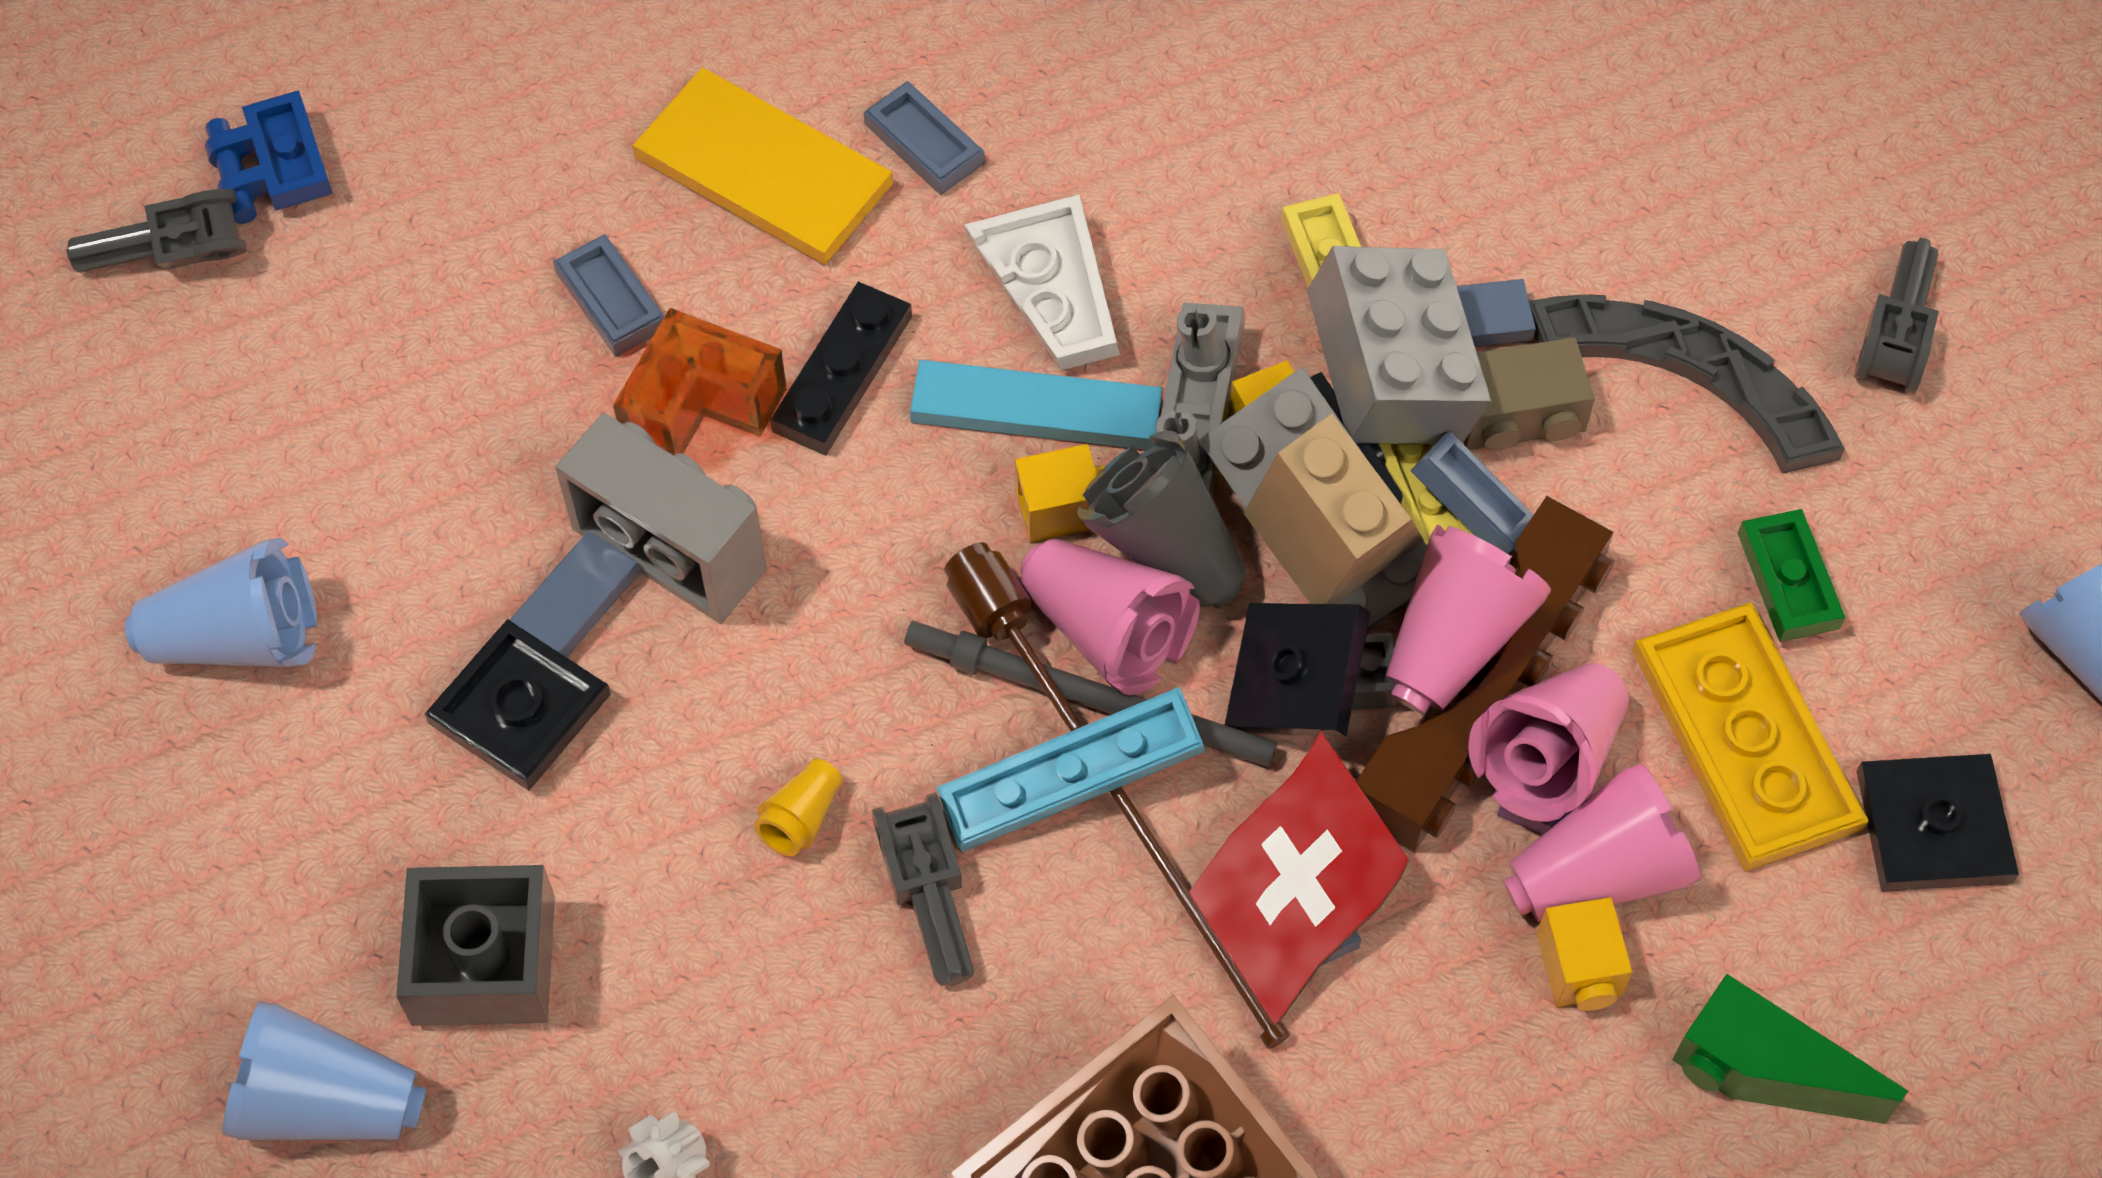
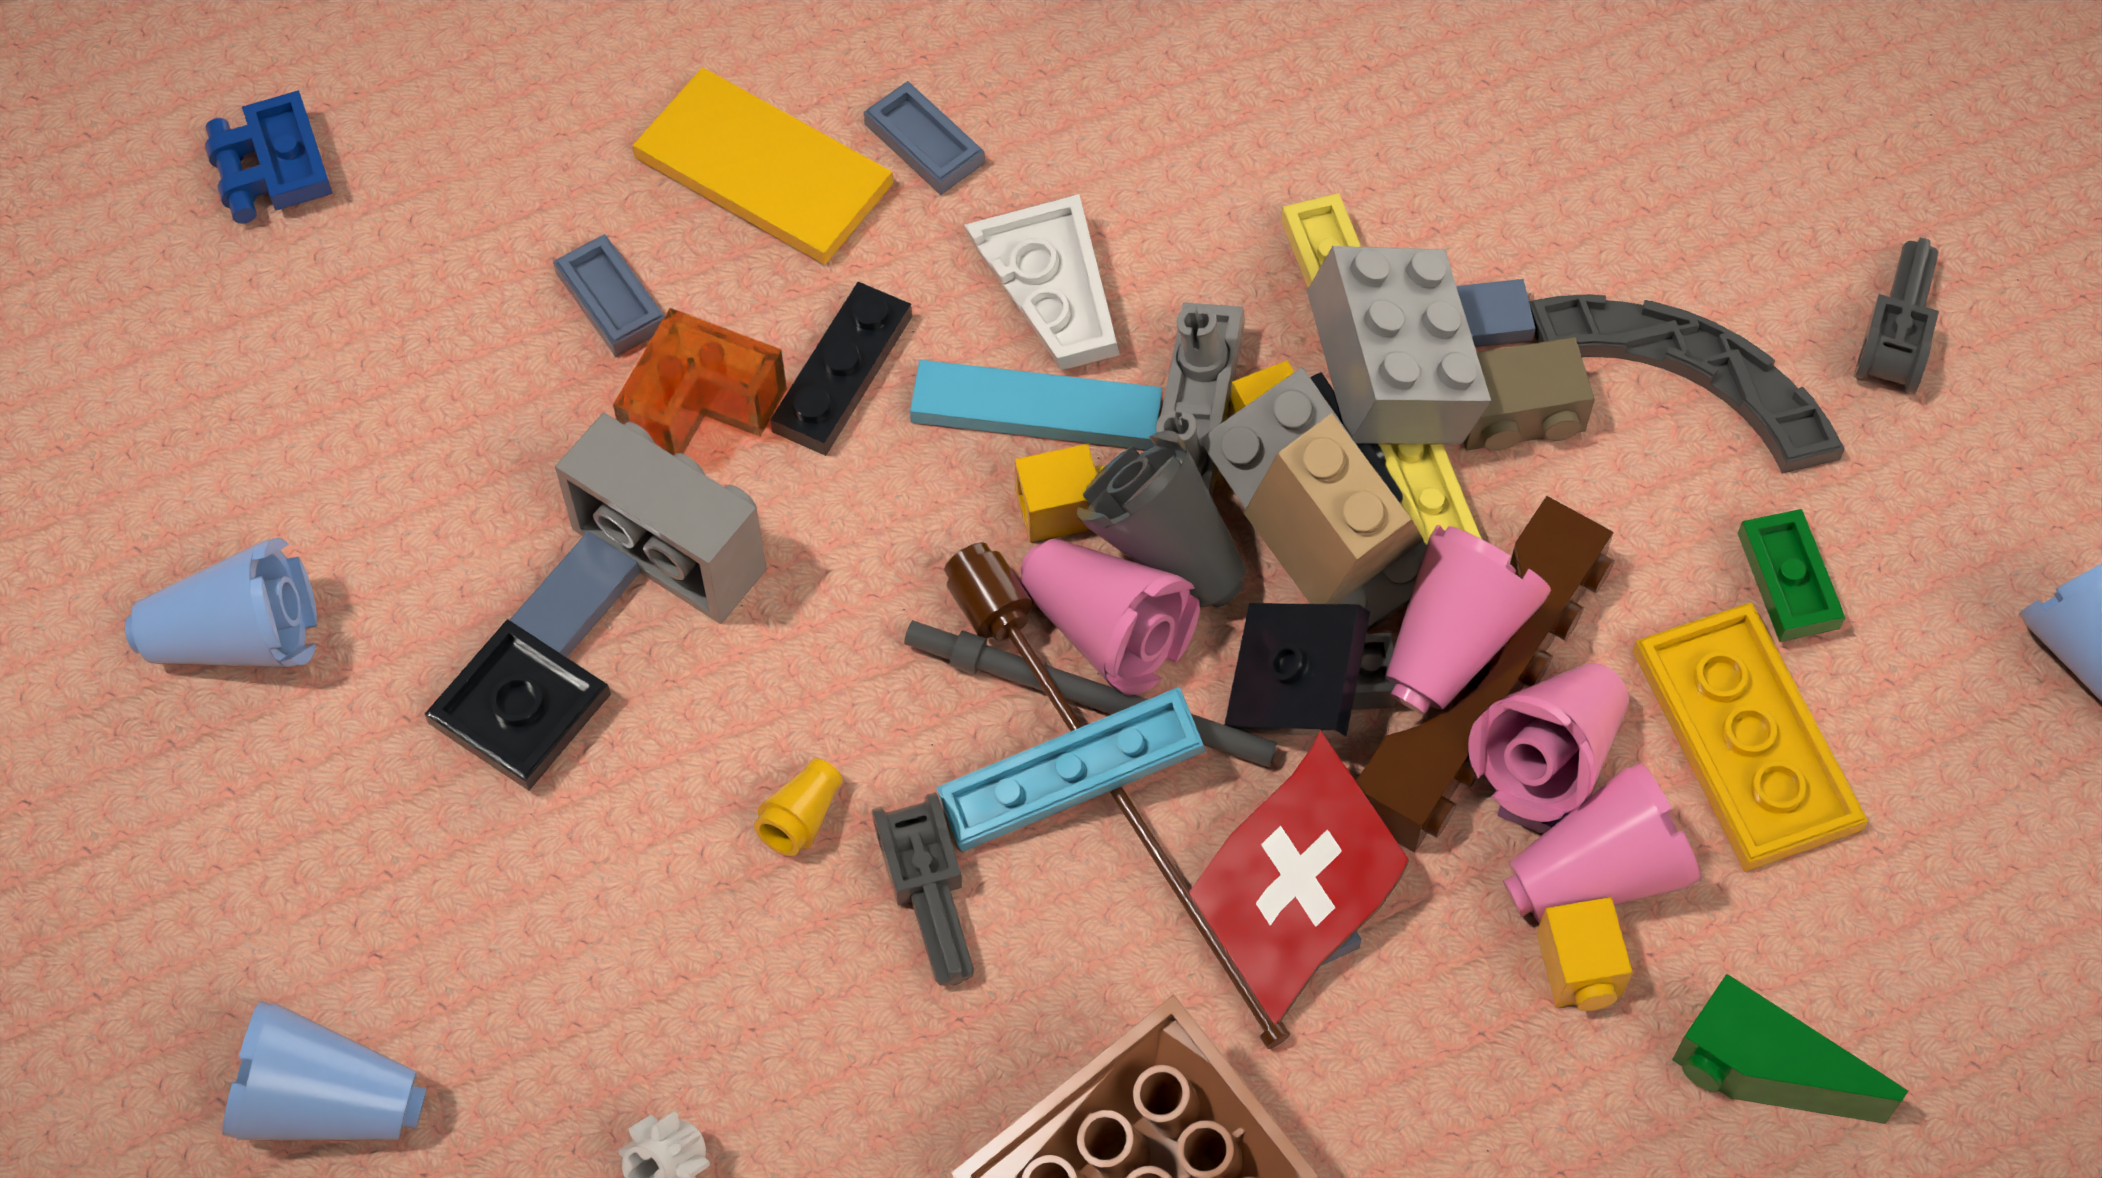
dark grey connector [66,189,247,273] -> none
dark grey brick [396,865,555,1026] -> none
sand blue tile [1410,431,1534,554] -> none
black plate [1856,754,2019,892] -> none

